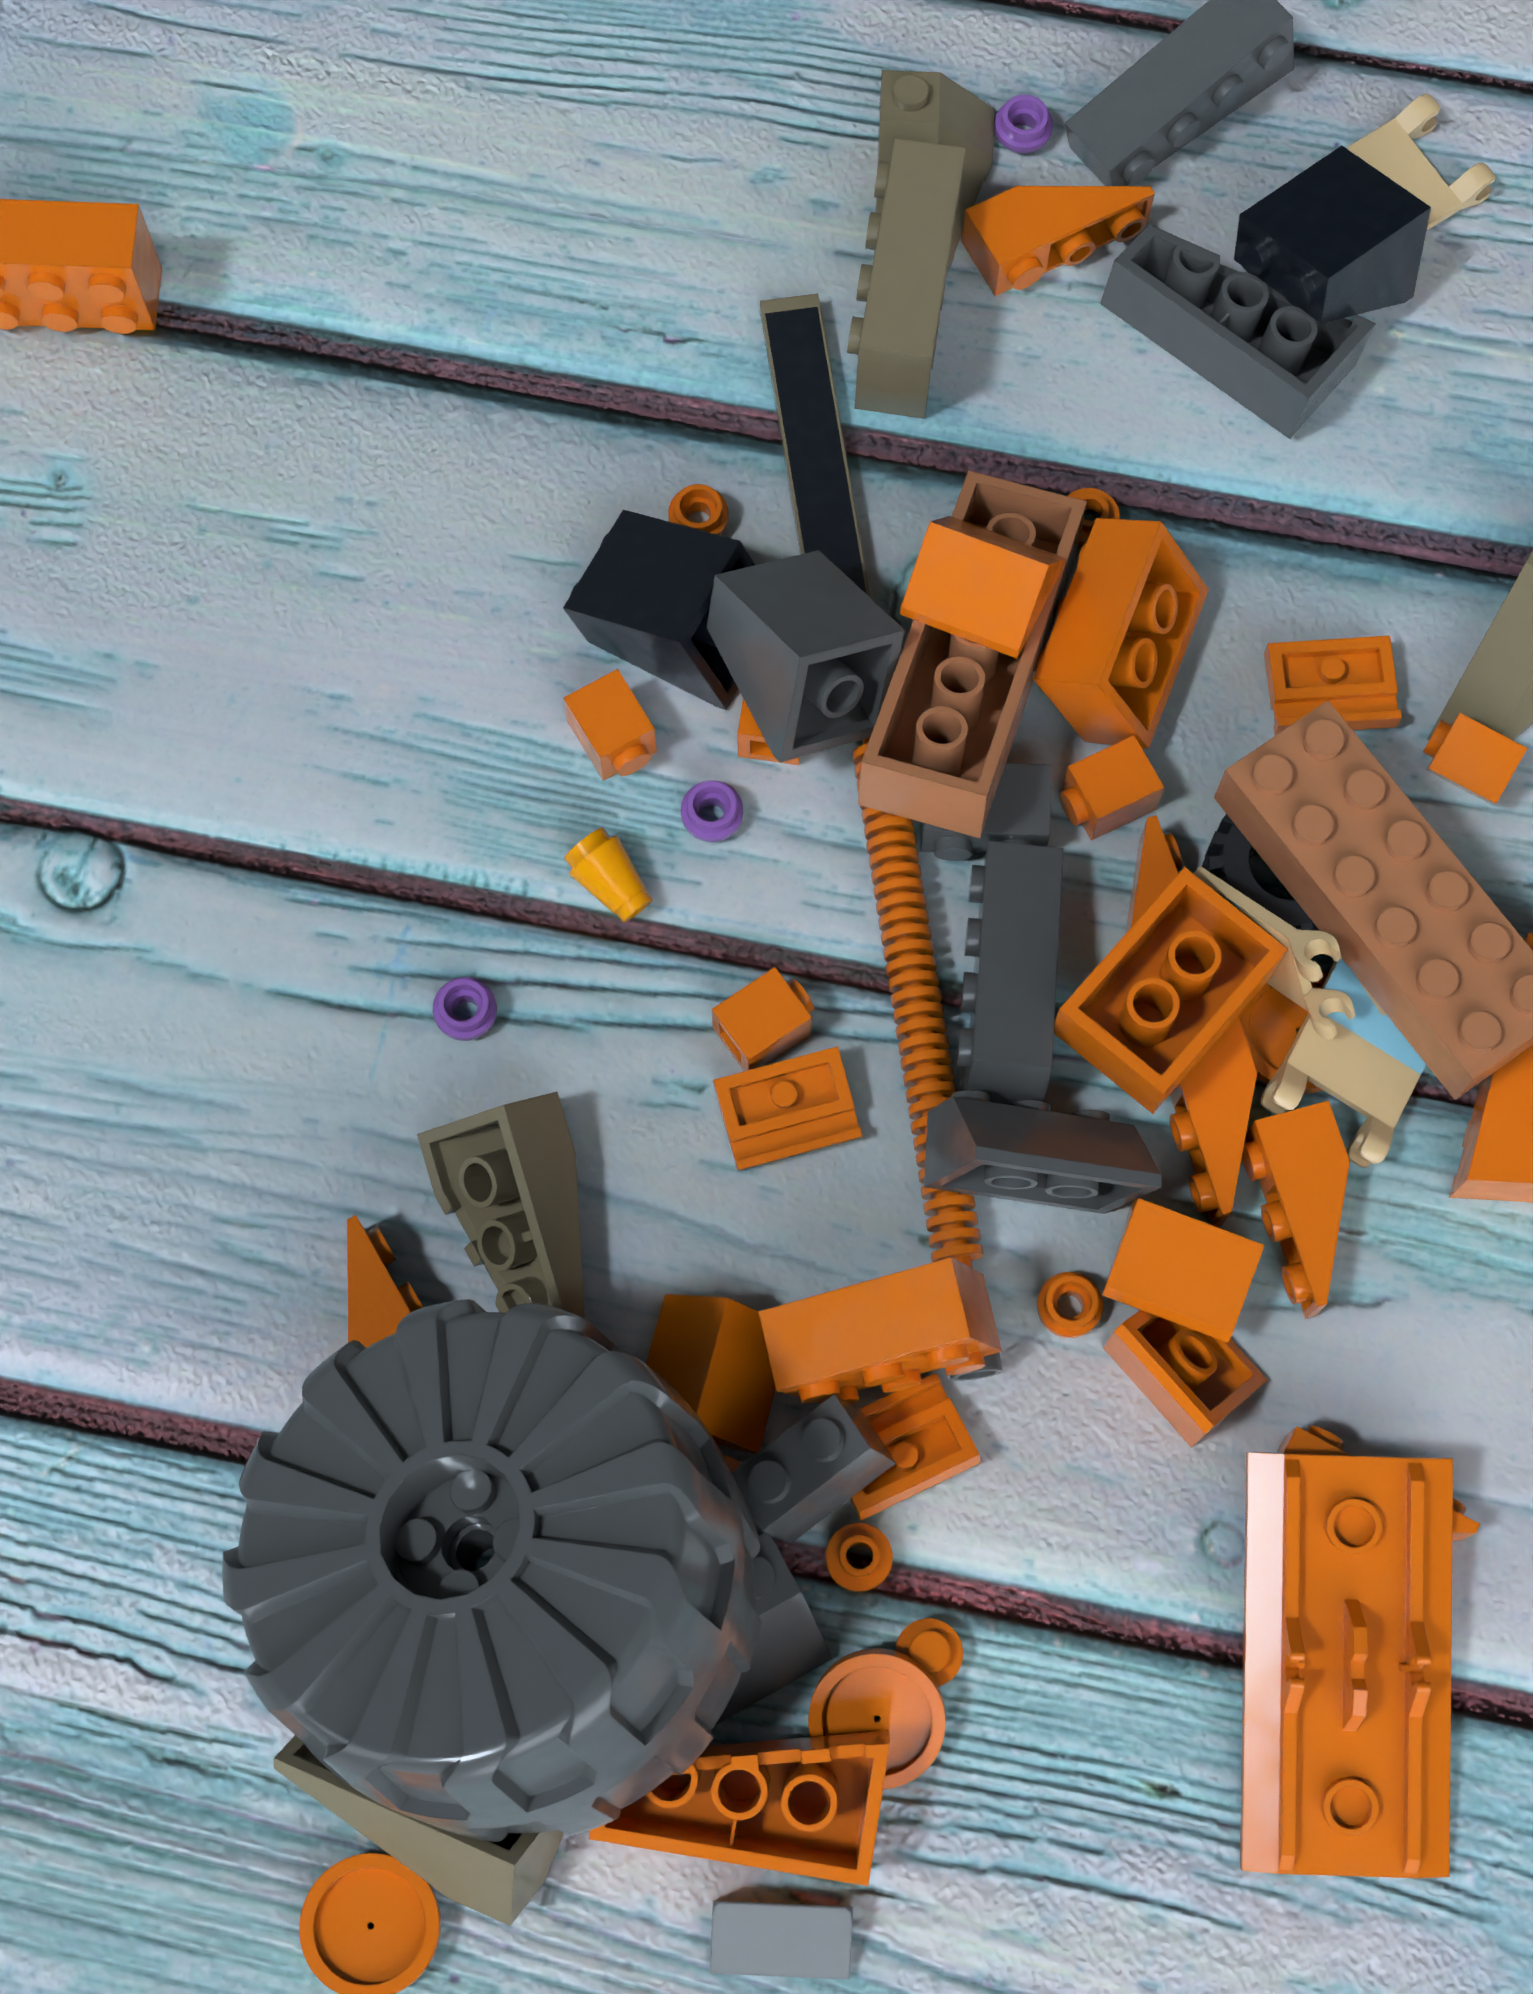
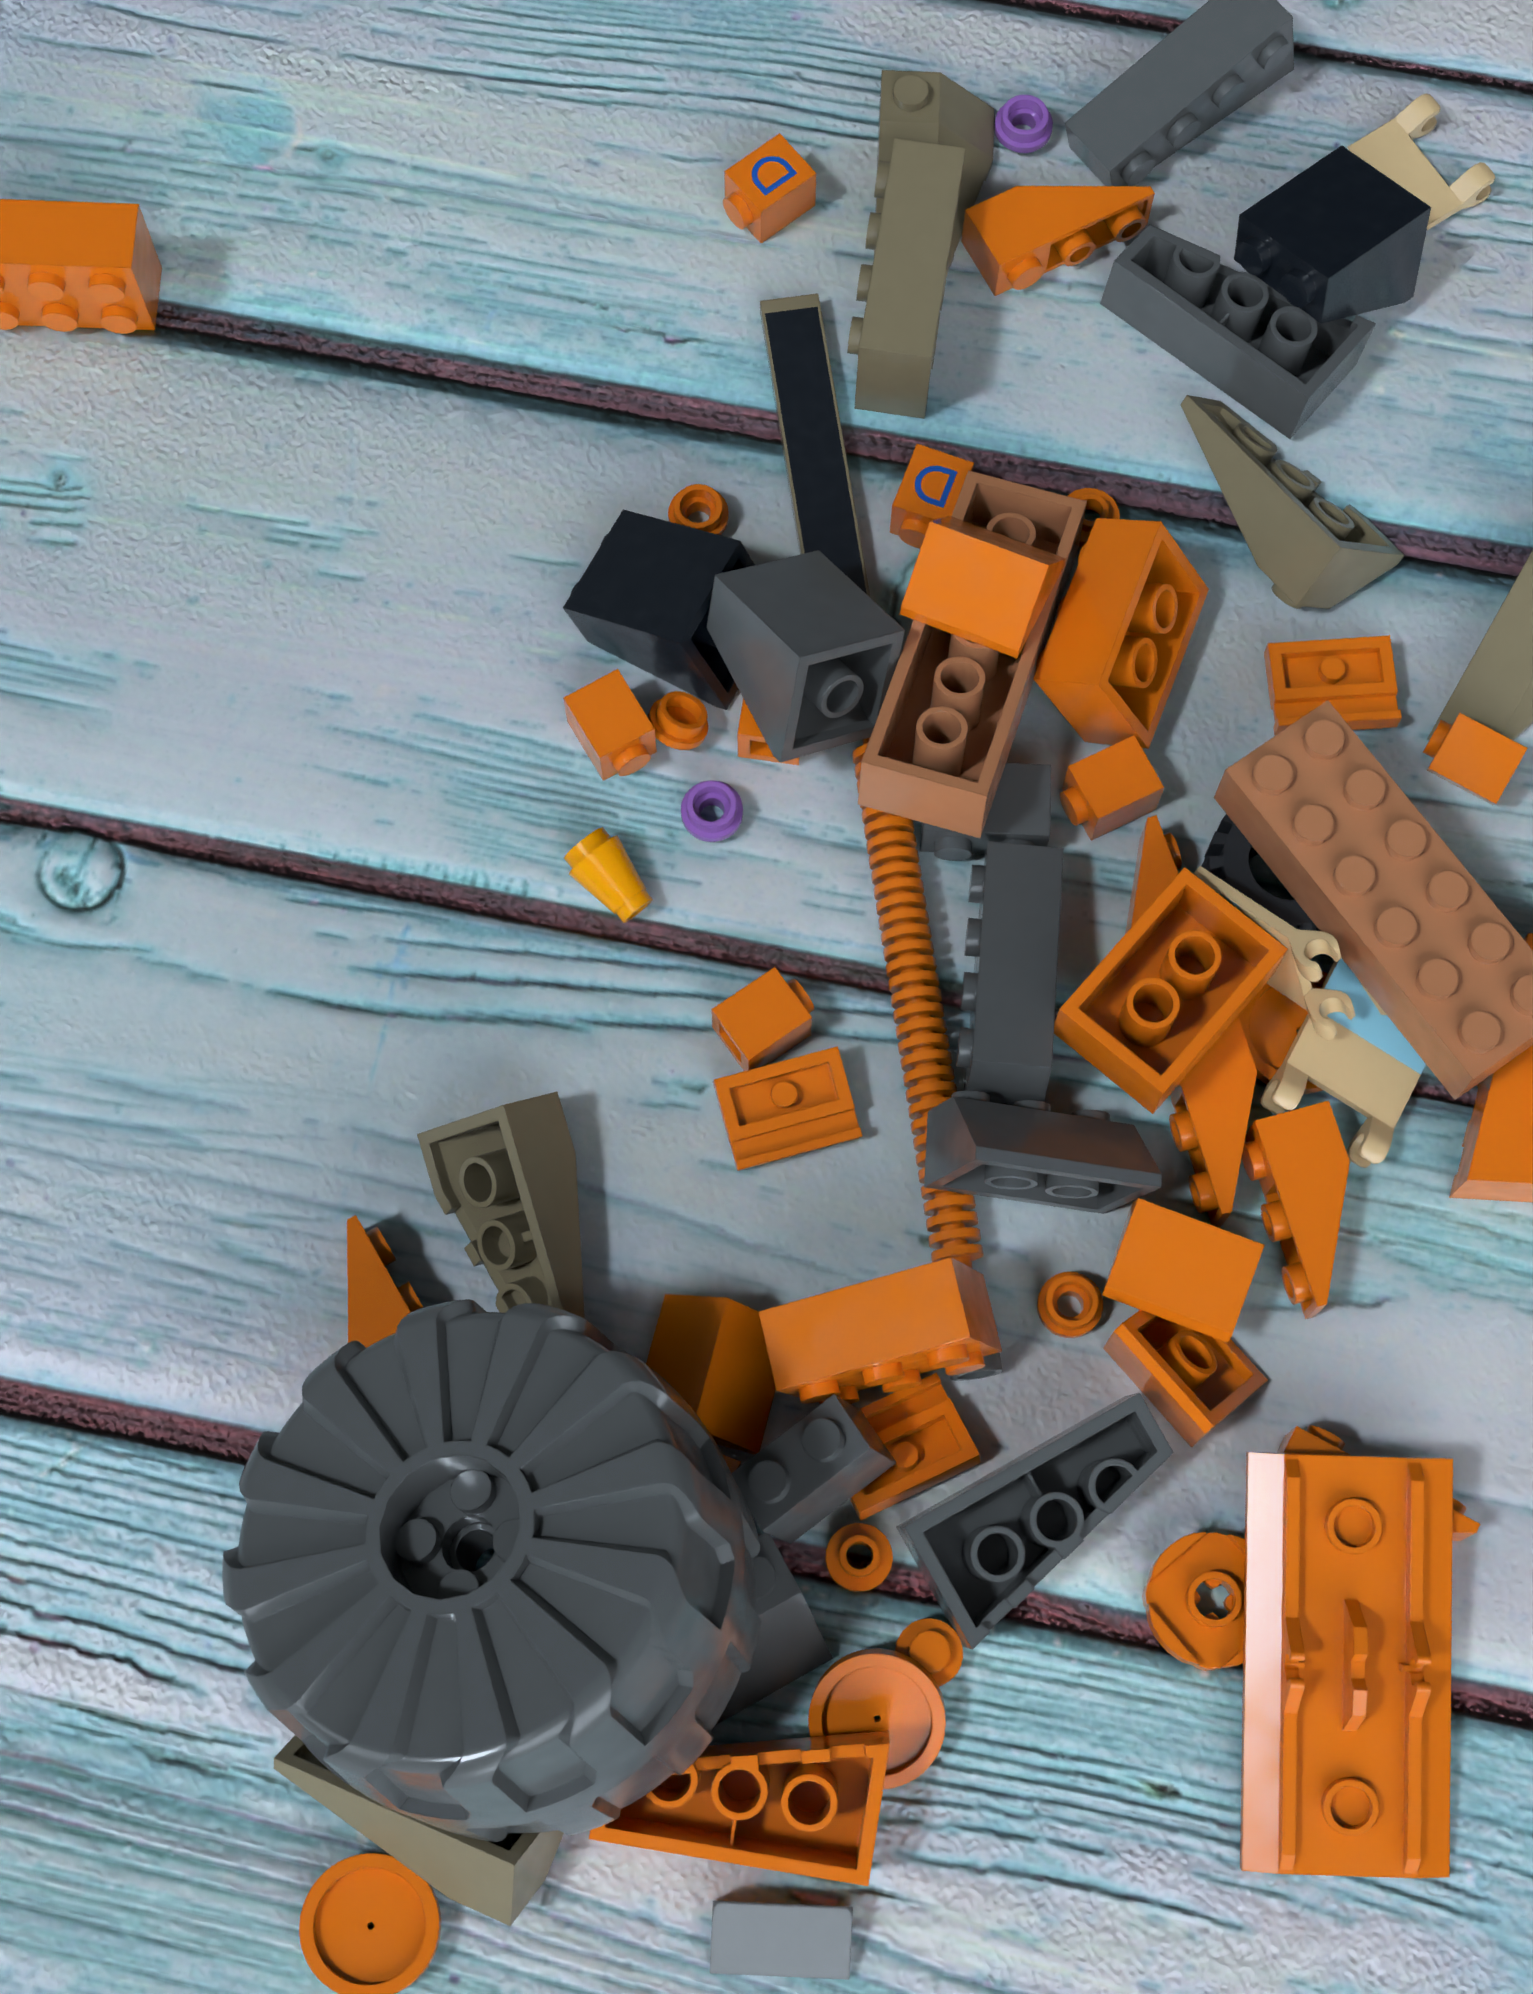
medium lavender plate [433,977,497,1041] -> none
none -> orange plate [647,691,709,750]
none -> orange brick [723,133,817,243]
none -> orange brick [889,444,974,549]
none -> dark grey wedge [896,1393,1174,1650]
none -> orange plate [1142,1532,1245,1671]
none -> dark tan wedge [1180,395,1404,609]

